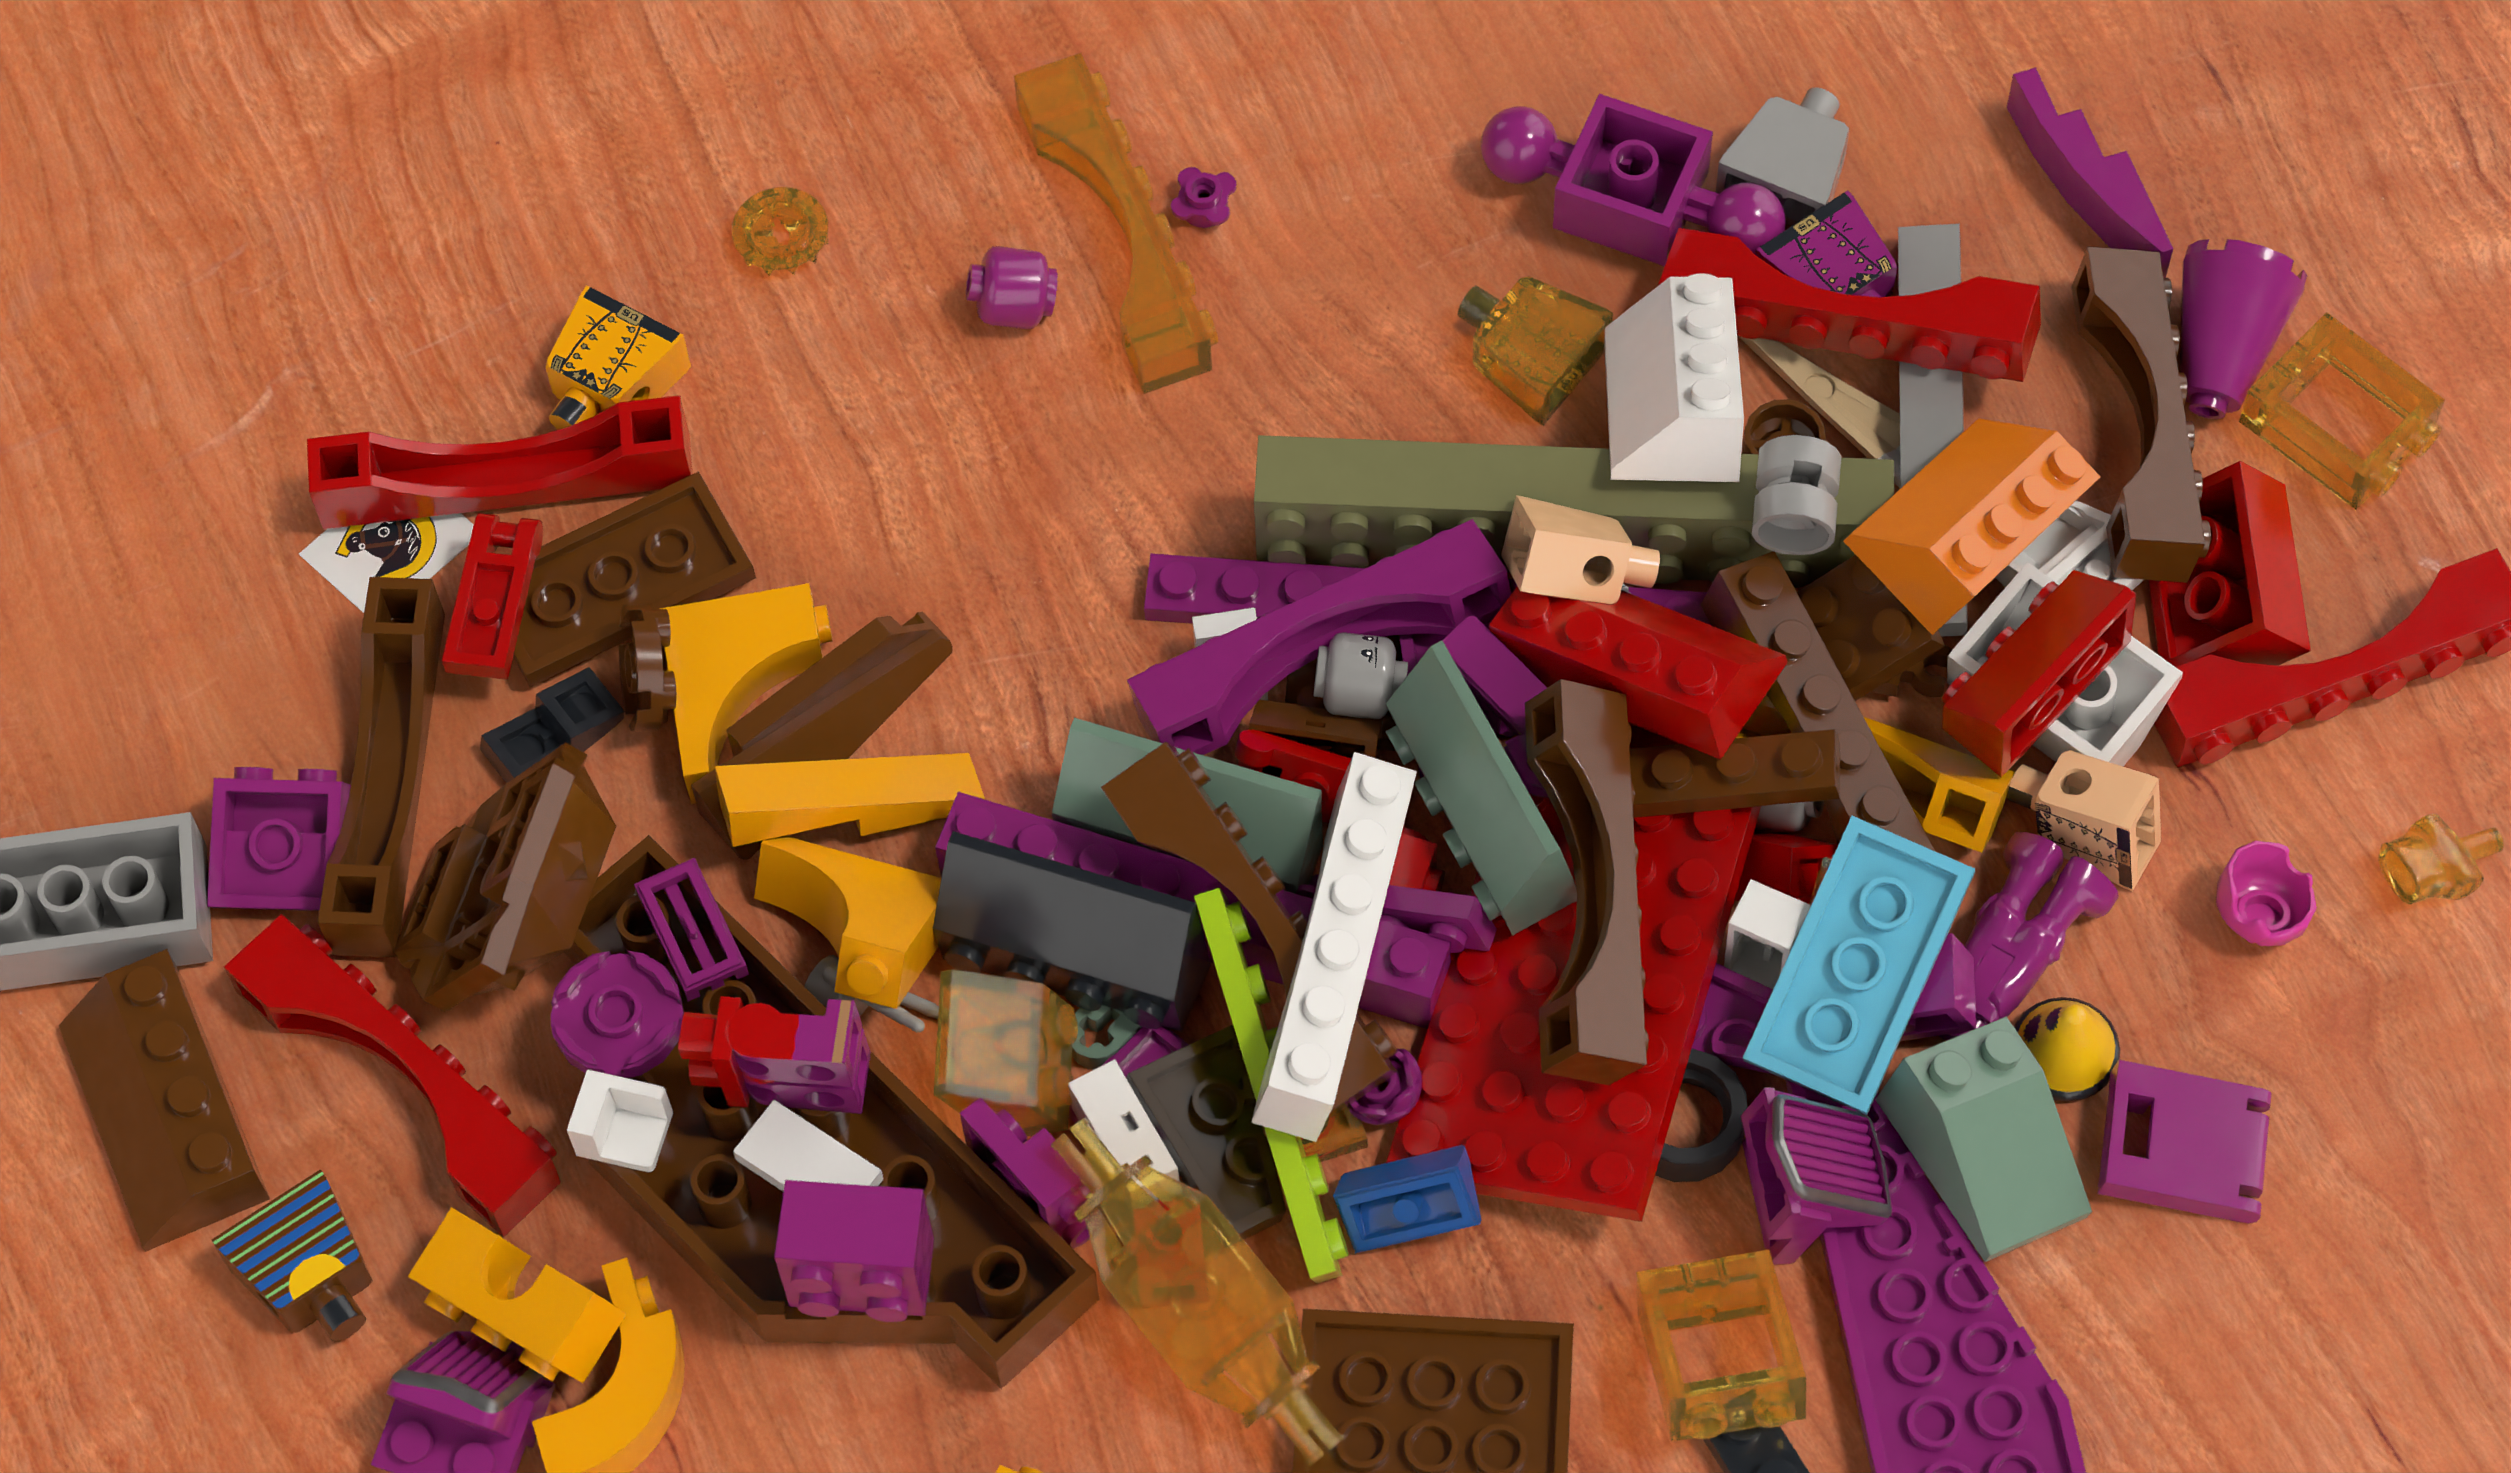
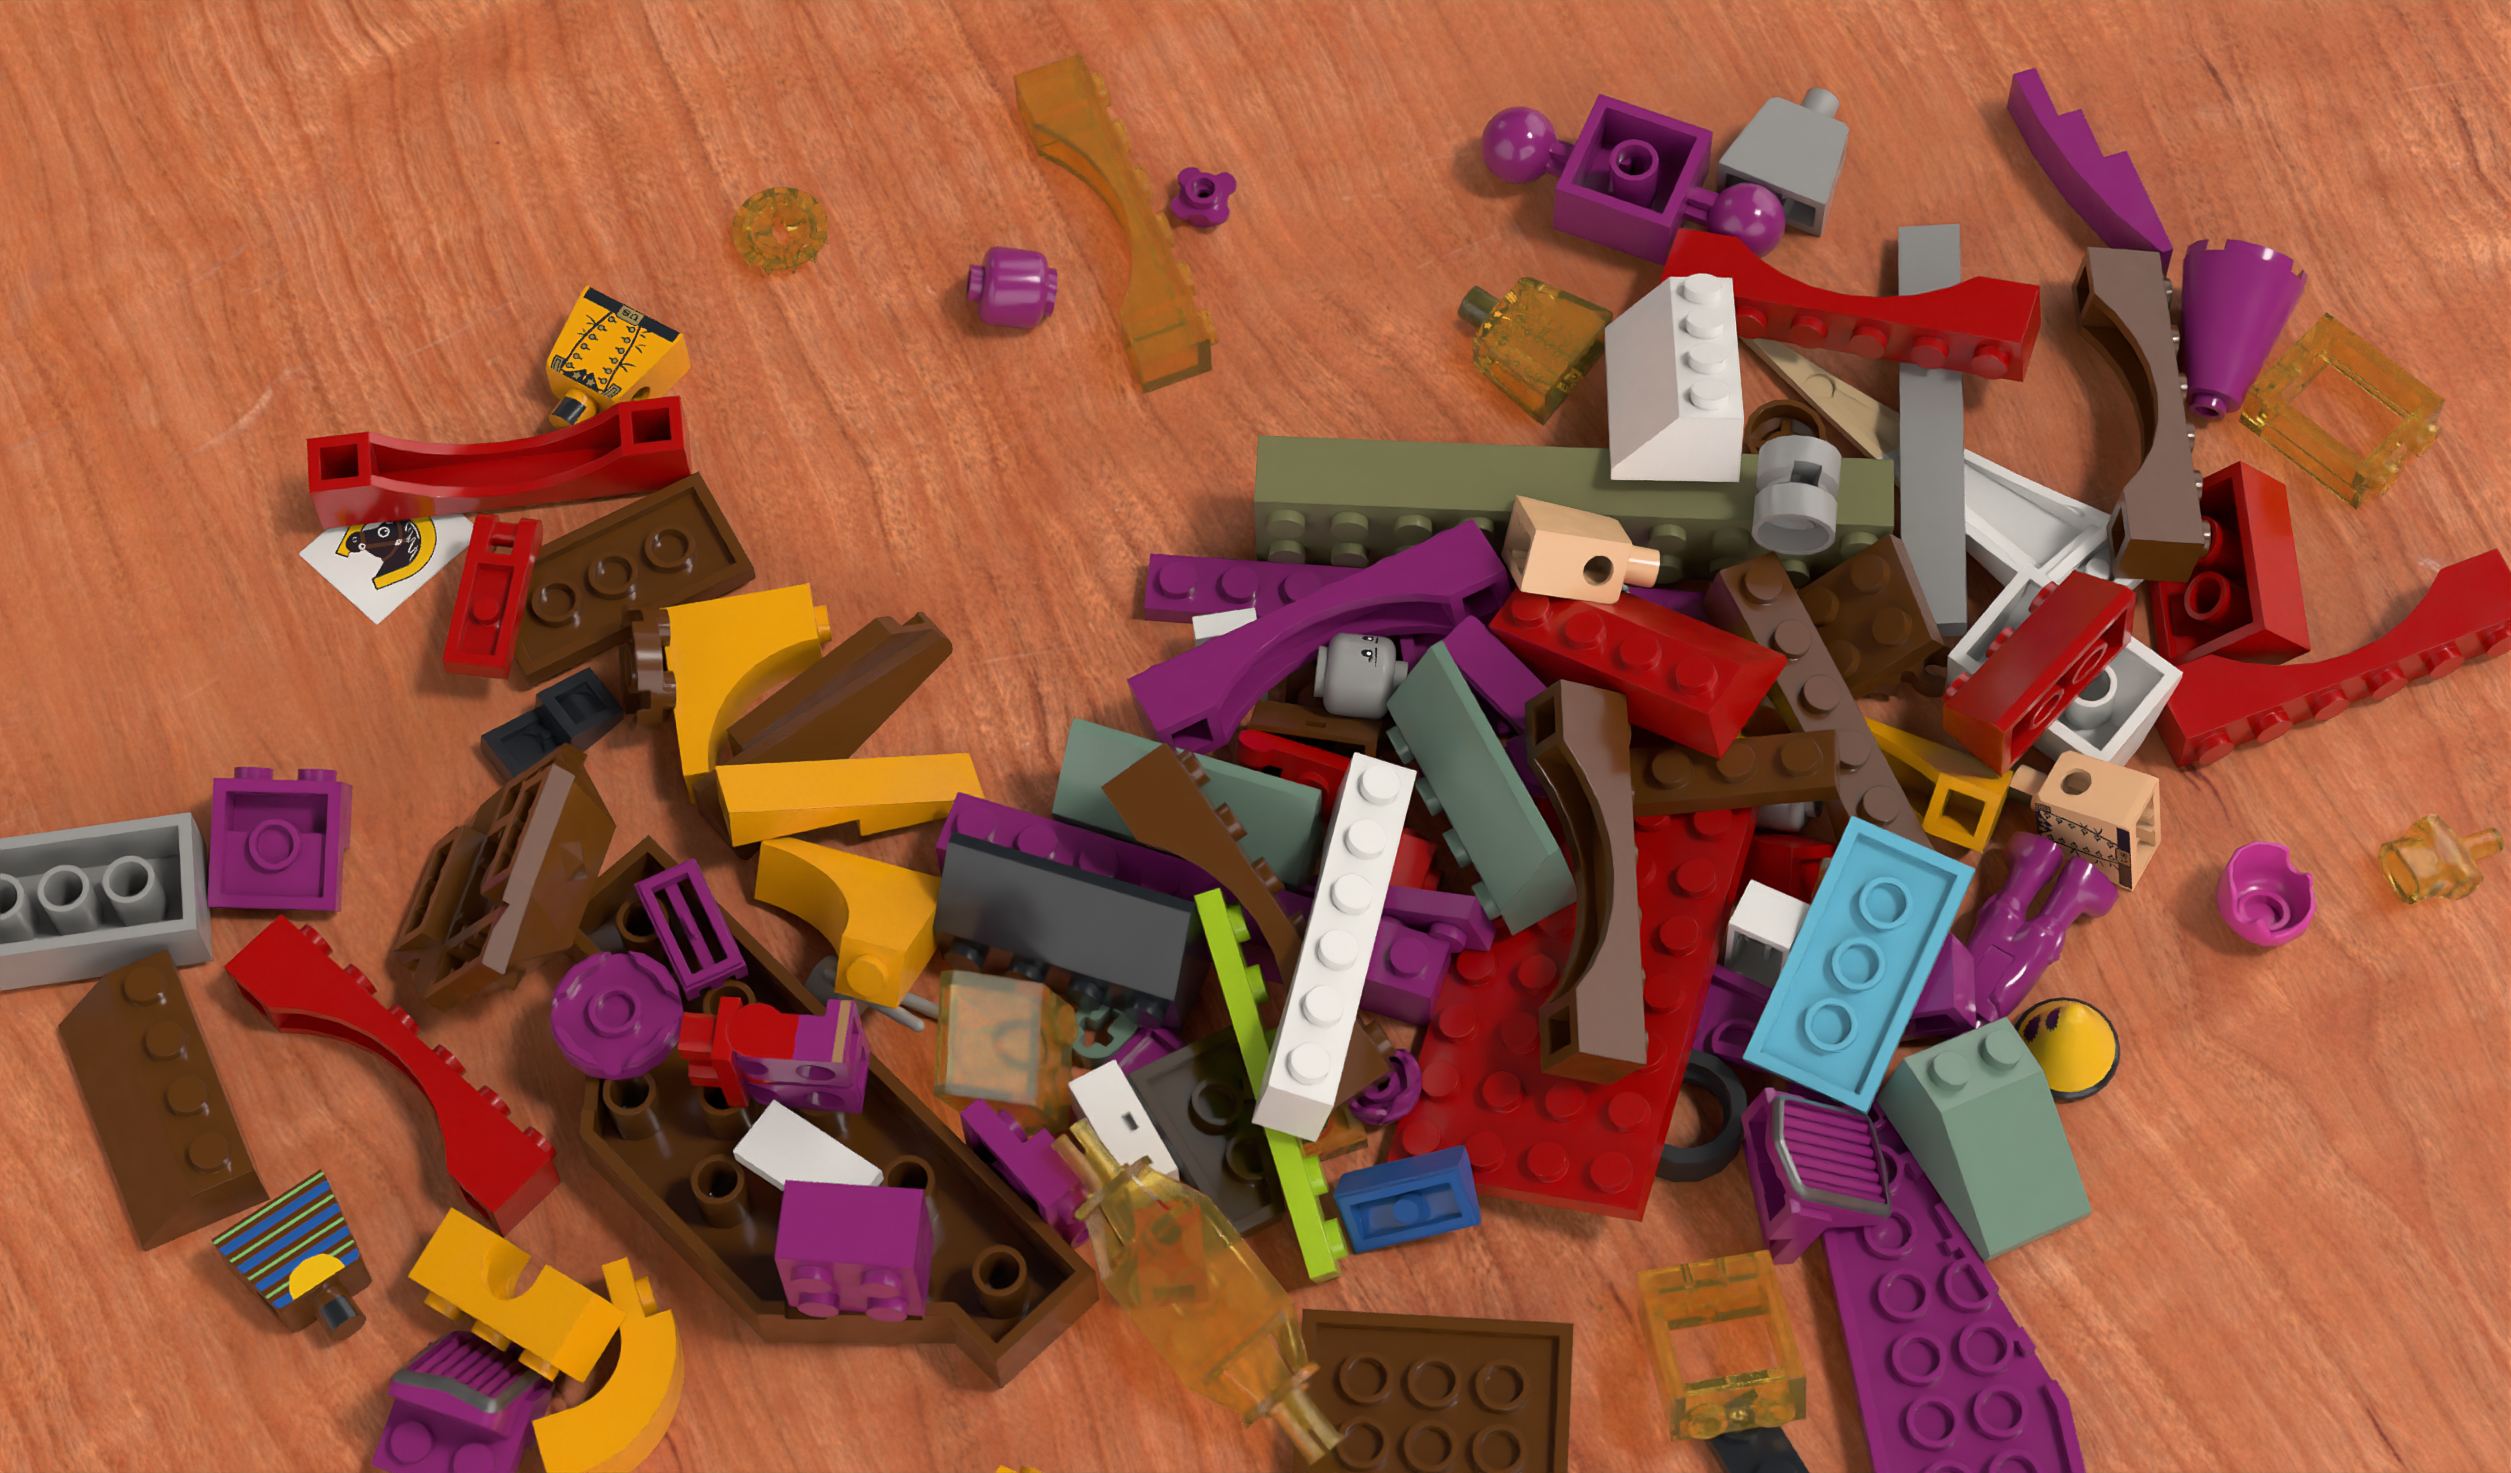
reddish brown arch [318,577,445,957] -> none
white panel [567,1069,673,1172] -> none
magenta torso [1756,190,1897,297] -> none
orange slope [1843,418,2101,635] -> none
magenta container [2098,1060,2272,1223] -> none

